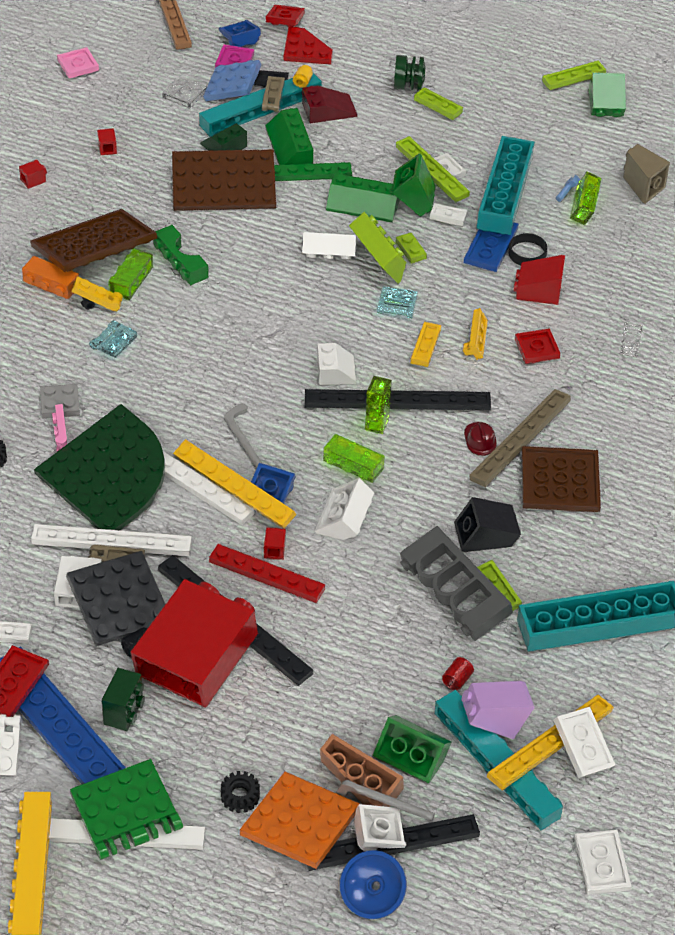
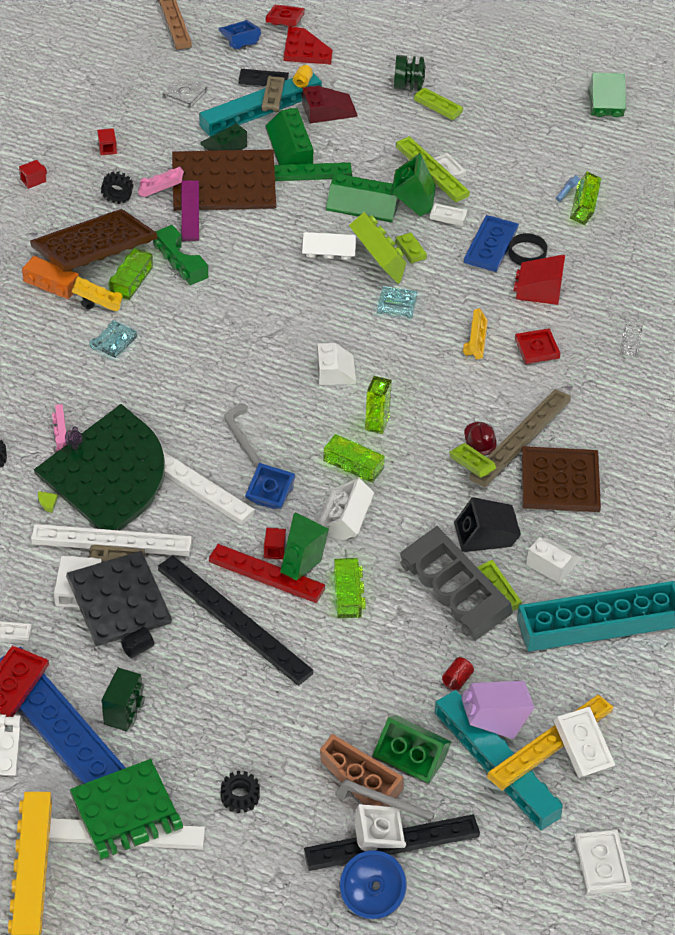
light grey plate [40,384,80,419] -> none
bright pink plate [57,47,99,78] -> none
red brick [131,579,258,708] -> none
yellow plate [173,439,297,529] -> none
medium blue plate [203,60,261,101] -> none
dark pink plate [215,44,254,68] -> none
orange plate [240,772,360,869] -> none
black plate [305,389,491,410] -> none
yellow plate [410,322,442,367] -> none
teal brick [477,136,535,235] -> none
lime plate [542,60,606,90] -> none
dark tan slope [623,144,670,204] -> none
none -> lime tile [38,491,58,513]
none -> clear purple plate [65,426,82,449]
none -> black tyre [101,171,134,204]
none -> bright pink plate [138,167,184,197]
none -> magenta tile [182,181,199,241]
none -> green slope [280,512,329,580]
none -> clear neon green brick [334,558,366,618]
none -> lime plate [449,443,496,478]
none -> white slope [526,538,581,584]

